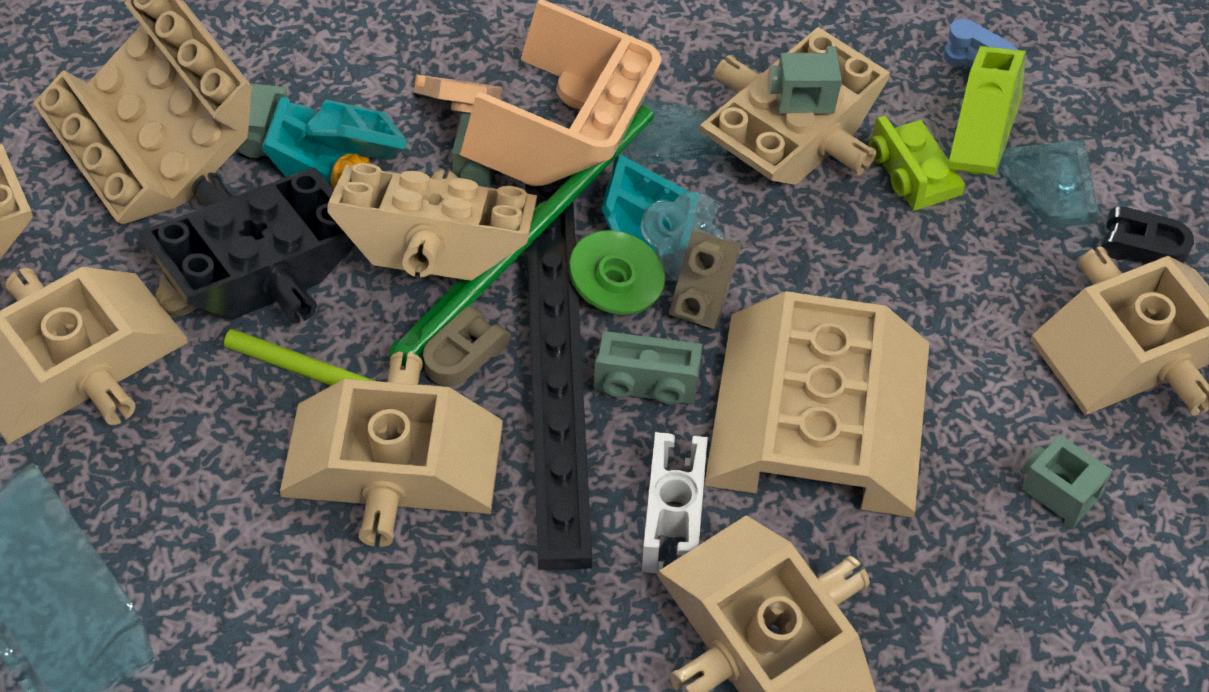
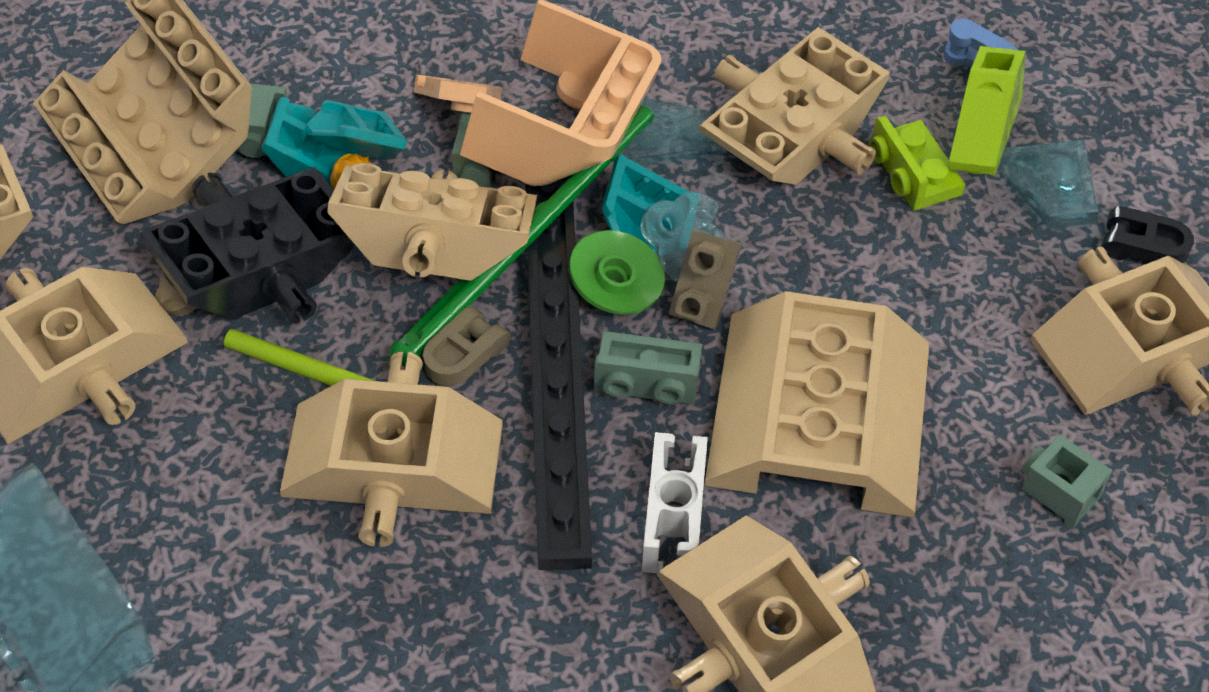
sand green brick [767,46,842,114] -> none

